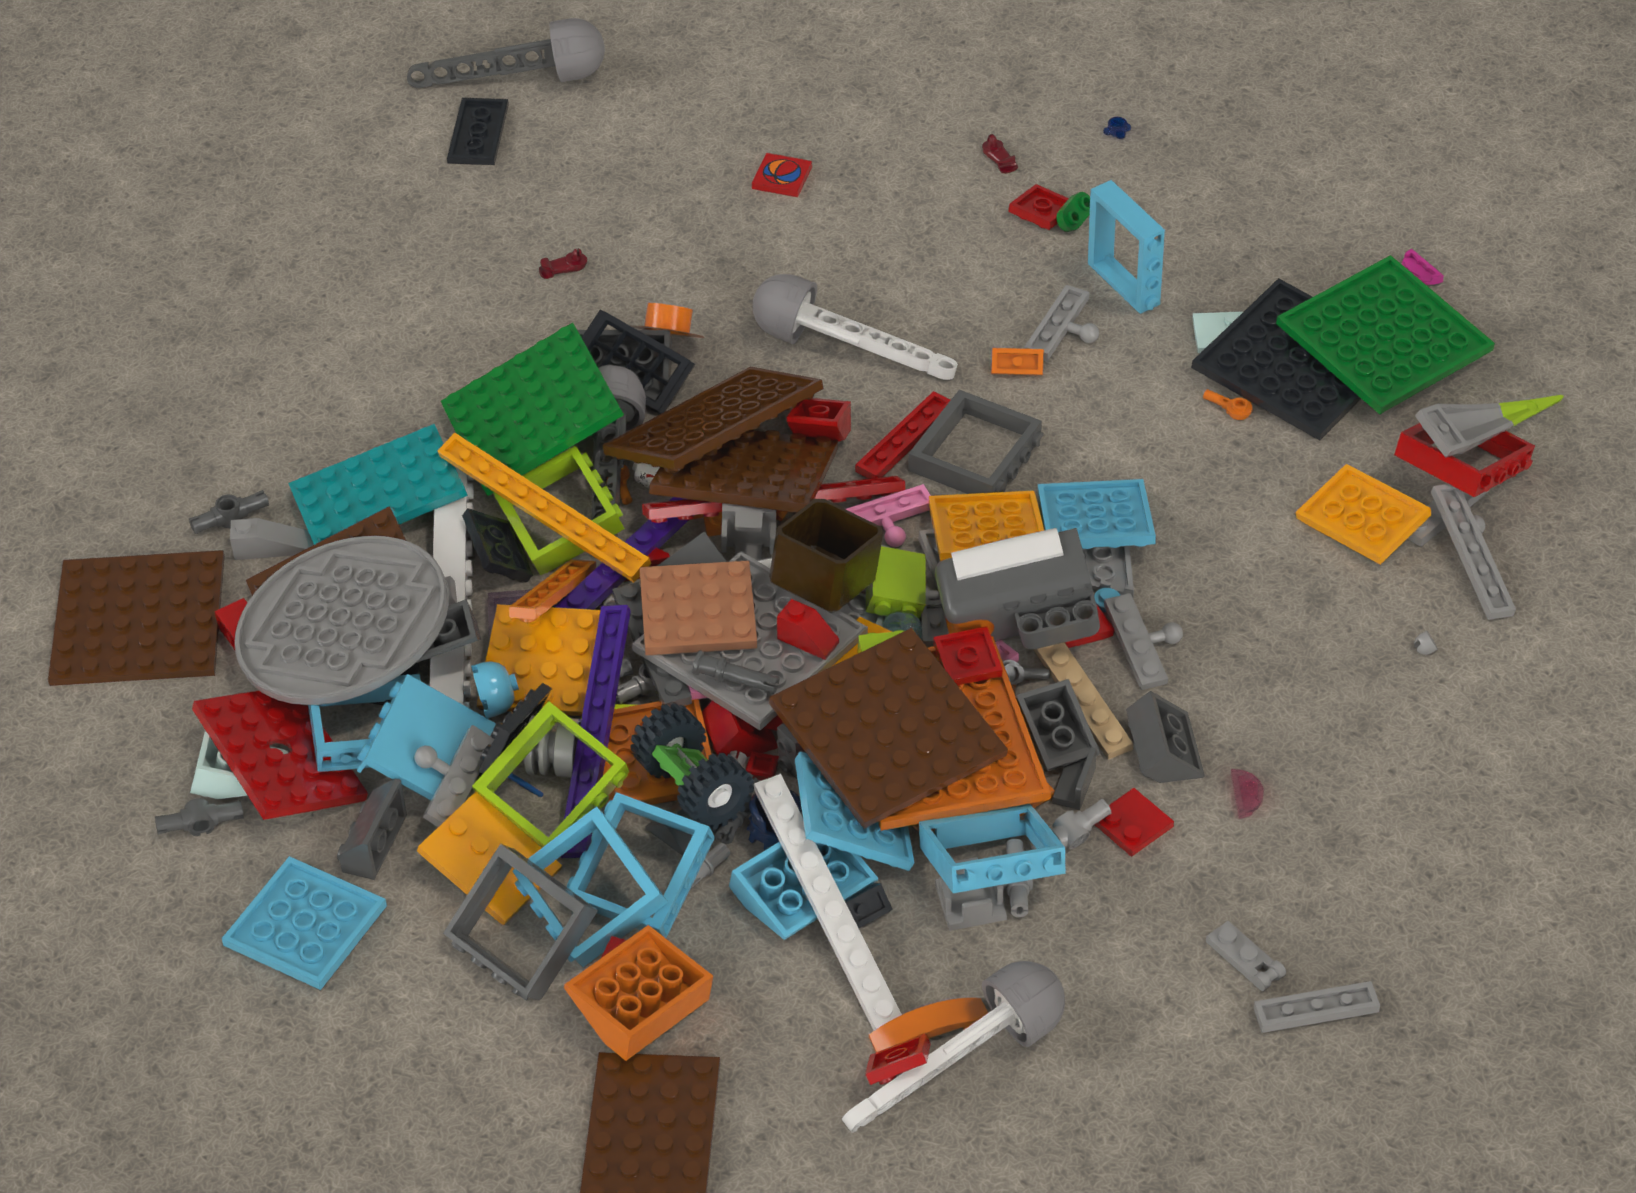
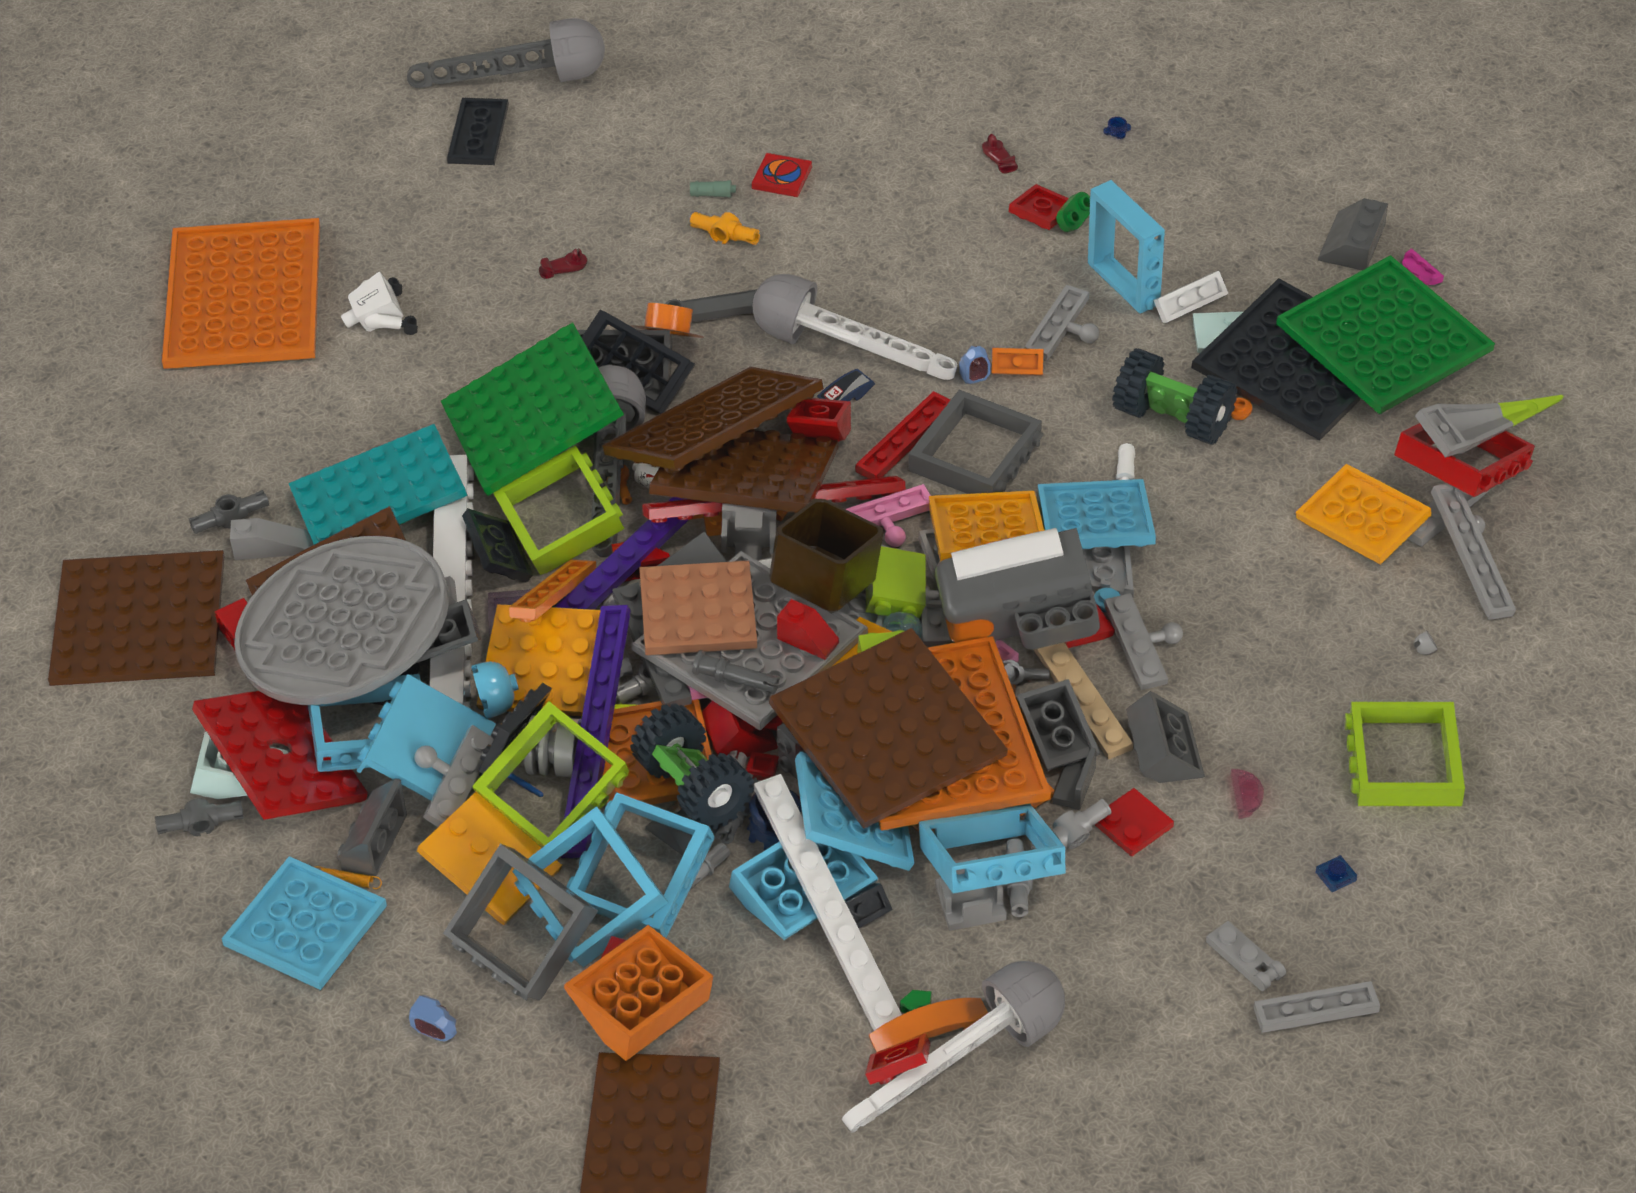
light orange plate [437,432,651,583] -> none
red plate [933,626,1003,685] -> none
none -> orange plate [162,218,320,369]
none -> light orange piece [315,866,382,889]
none -> white torso [341,272,418,335]
none -> medium blue rock [409,995,457,1041]
none -> dark grey piece [665,289,757,322]
none -> sand green piece [690,180,736,198]
none -> light orange pin [690,212,760,245]
none -> slope [817,368,875,401]
none -> green piece [900,990,932,1014]
none -> medium blue rock [959,346,990,384]
none -> black plate [1112,348,1237,445]
none -> white piece [1116,443,1135,480]
none -> white plate [1153,271,1228,323]
none -> clear blue plate [1316,855,1357,892]
none -> dark grey slope [1318,198,1388,270]
none -> lime window [1345,702,1465,806]

